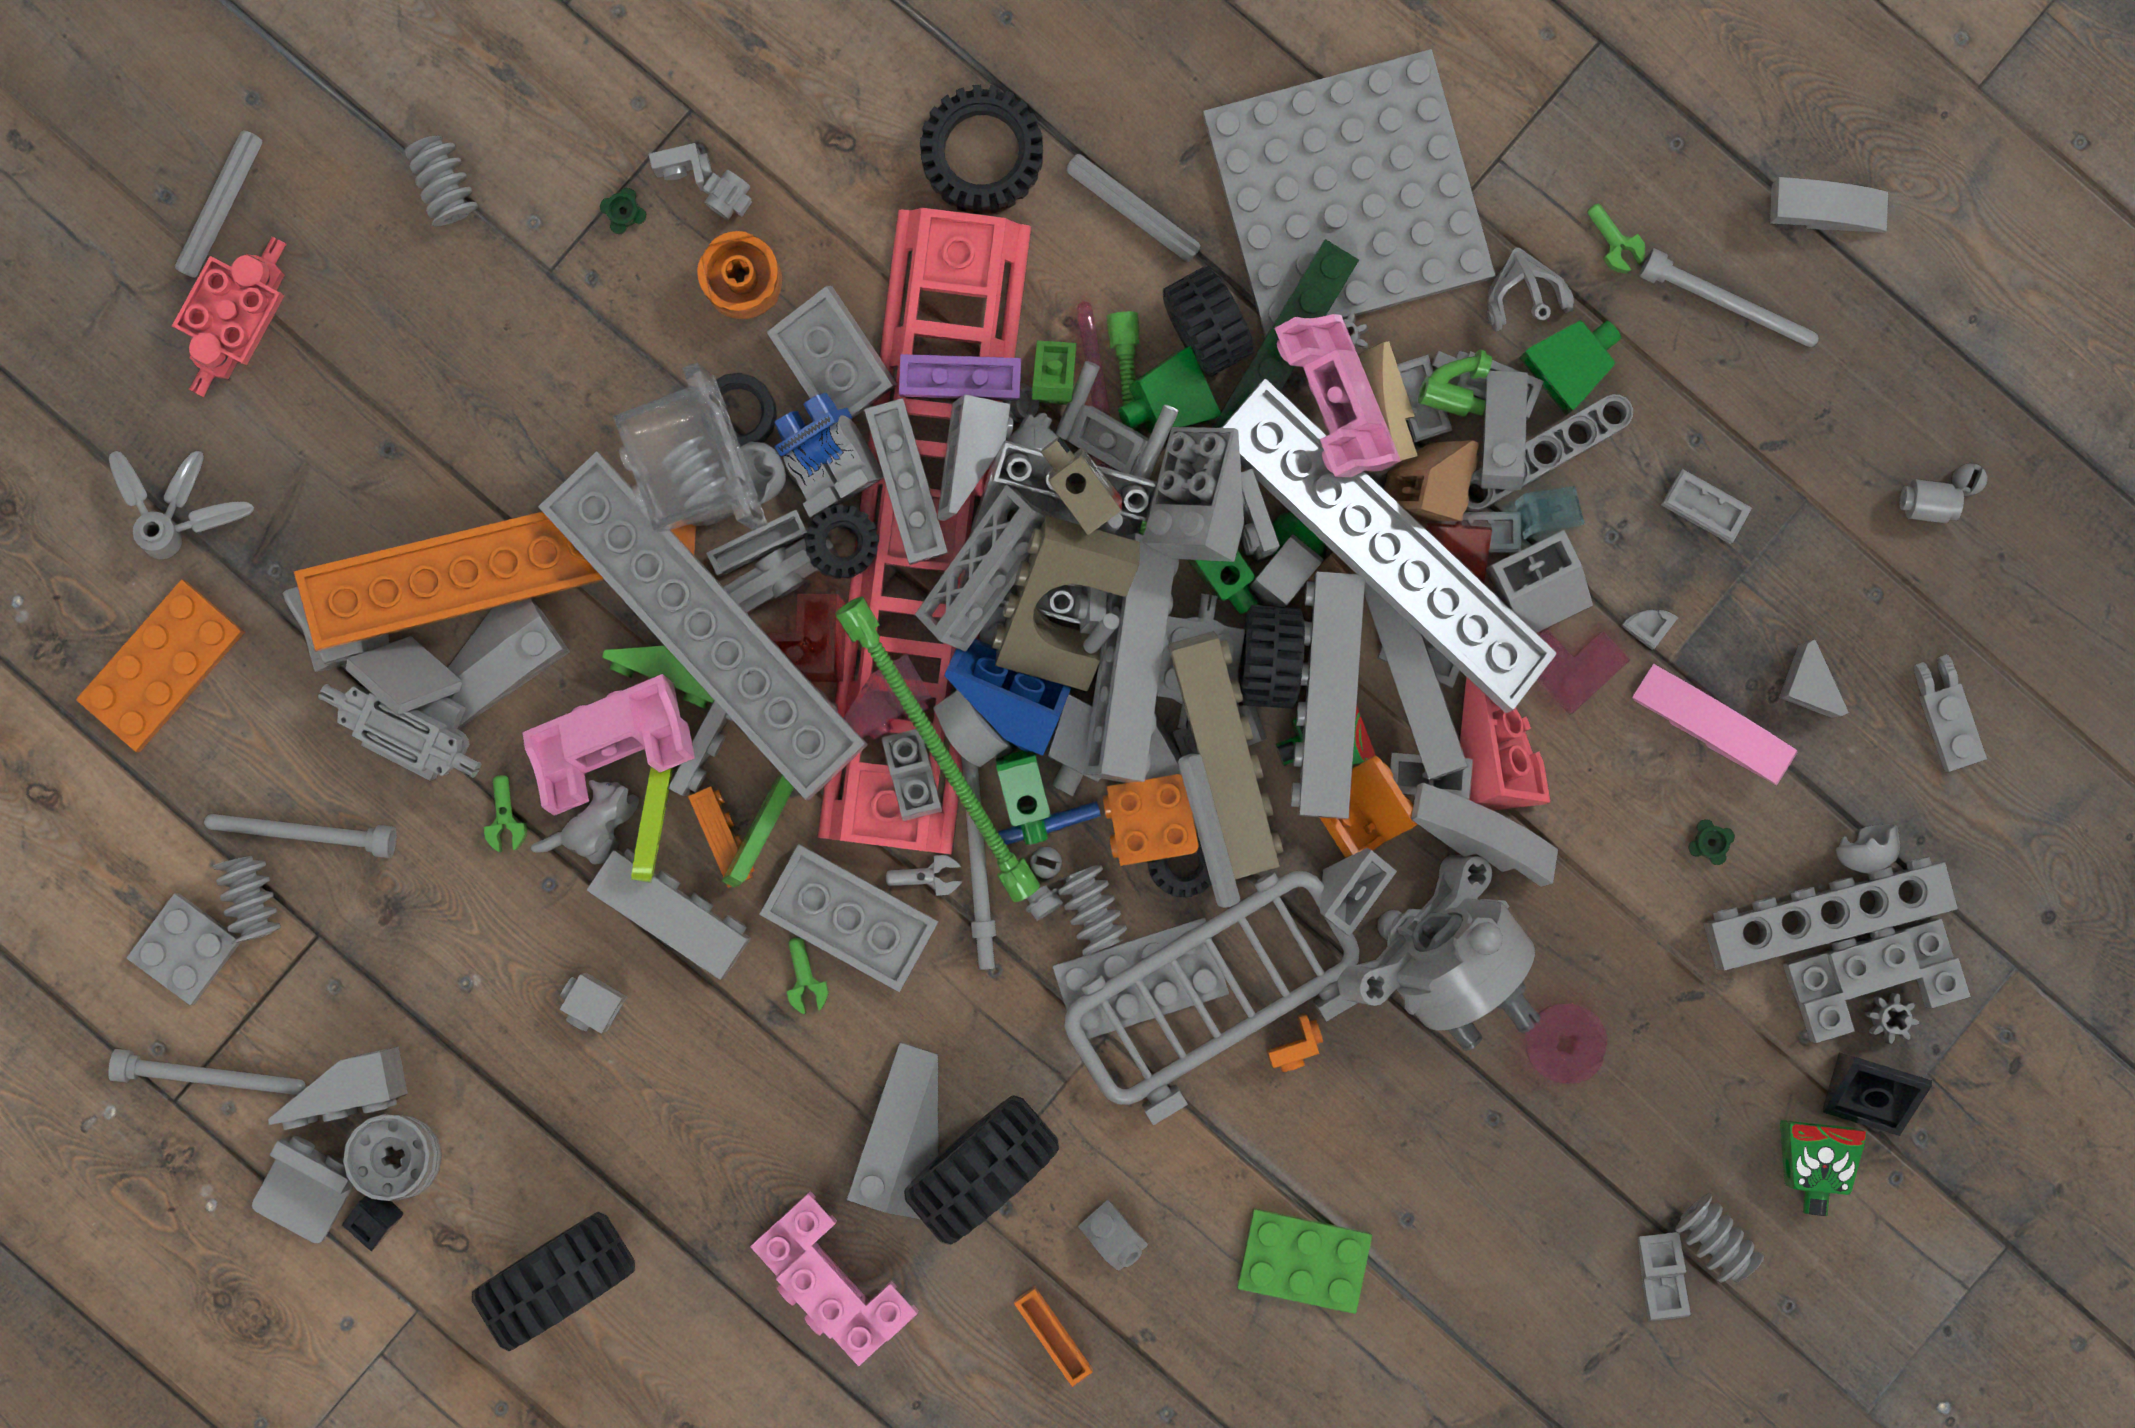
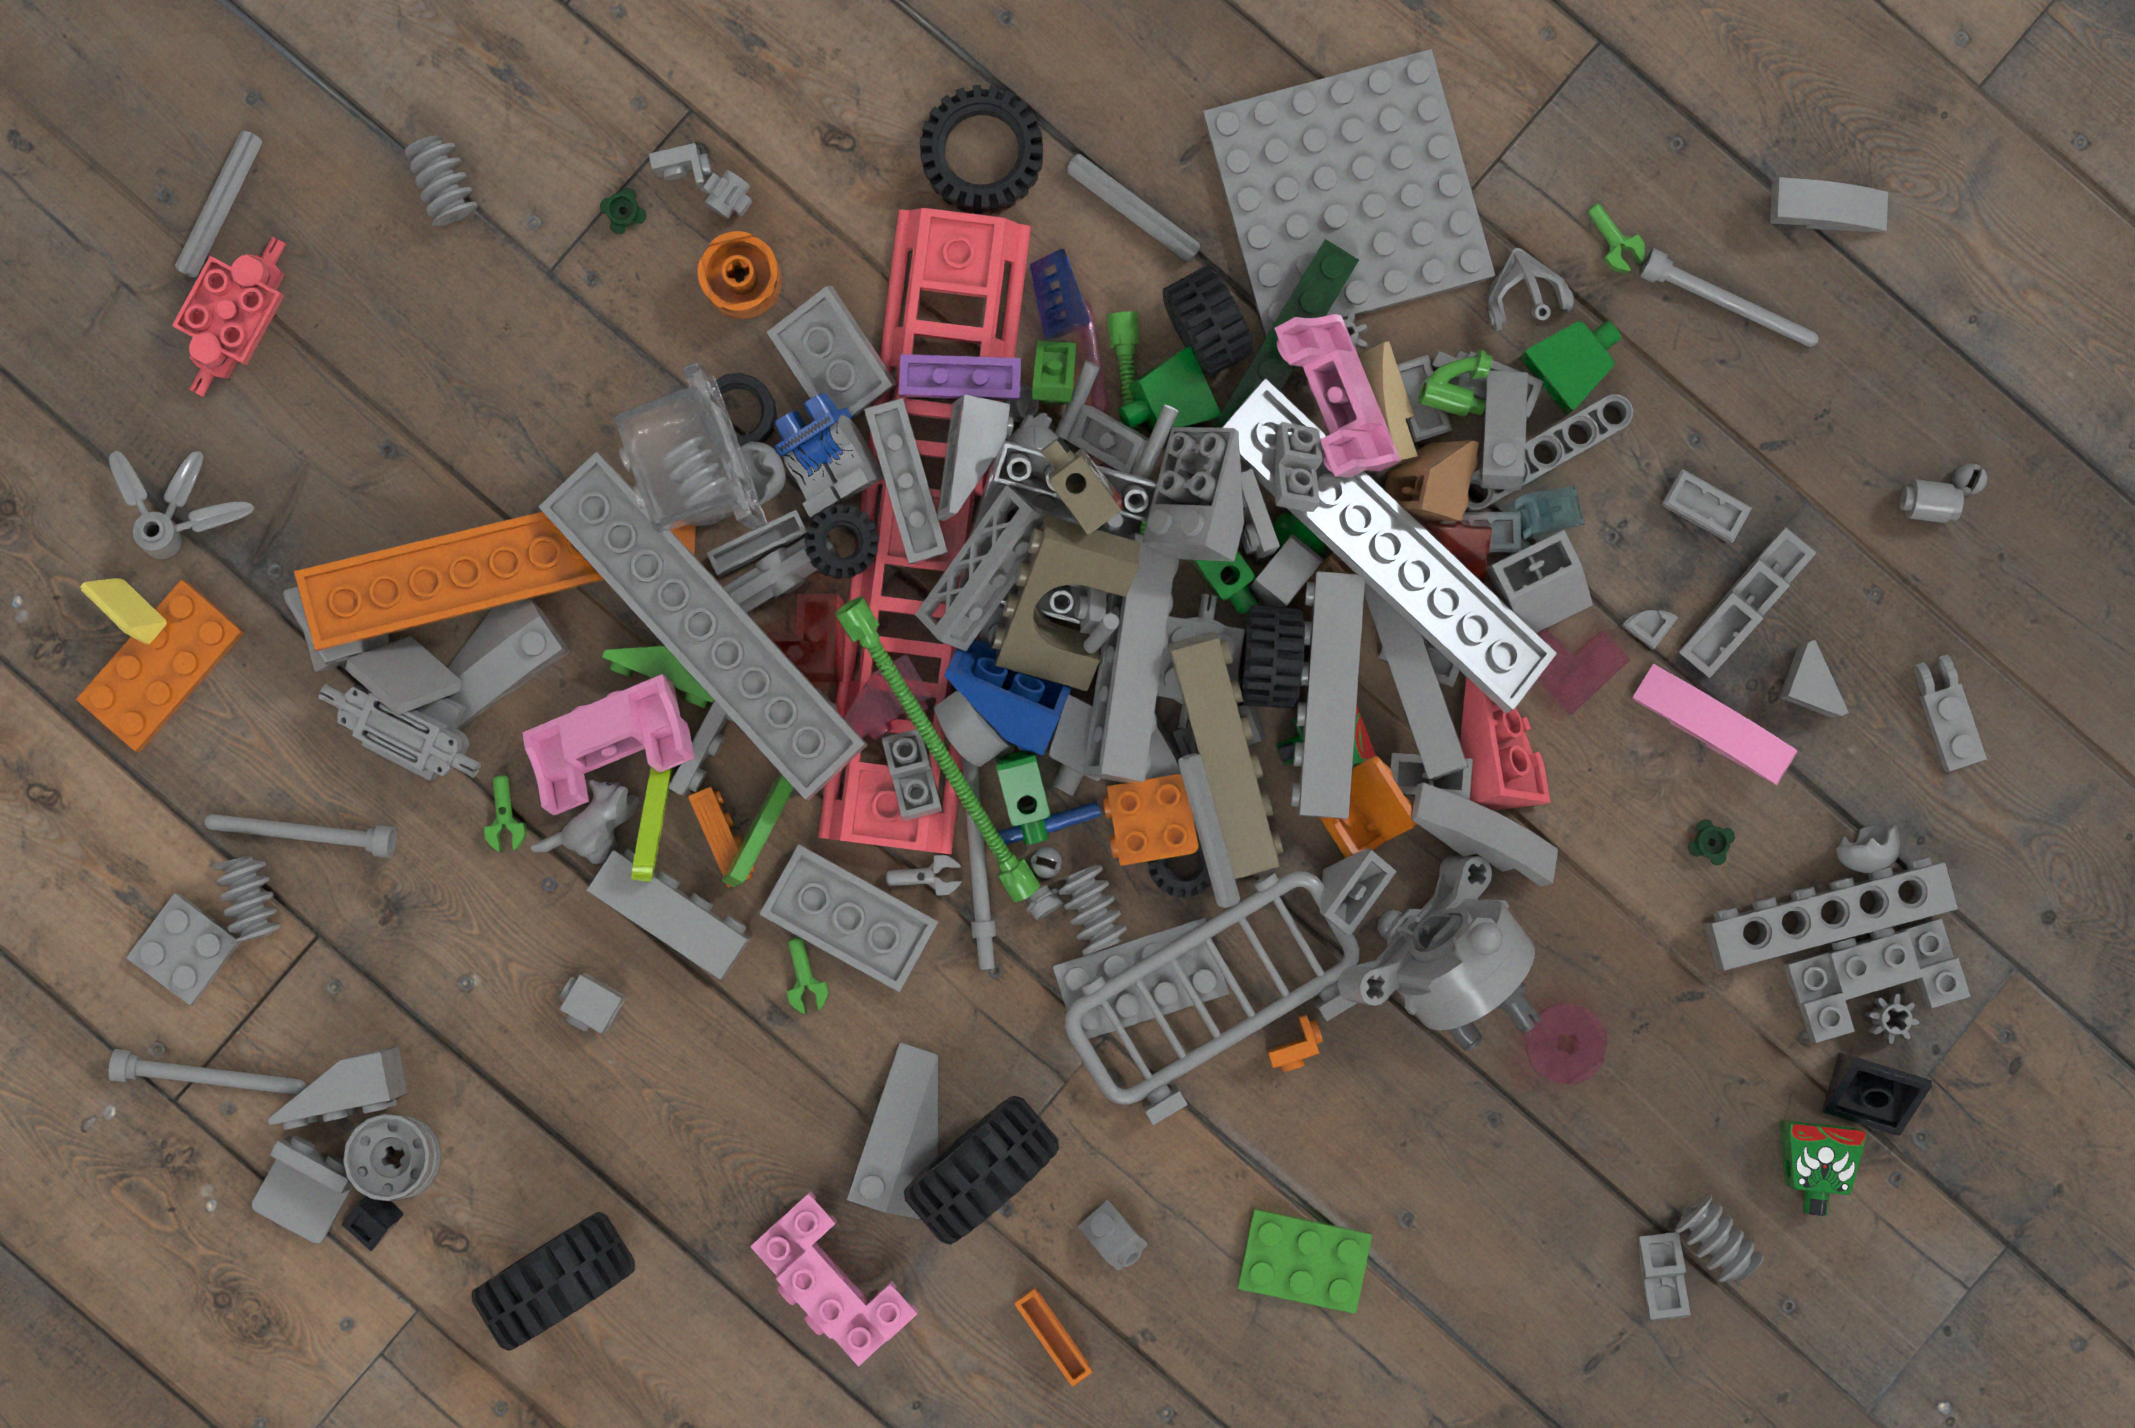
none -> light yellow slope [80,578,167,645]
none -> clear blue slope [1030,249,1091,339]
none -> light grey slope [1274,422,1323,513]
none -> light grey slope [1679,526,1816,678]

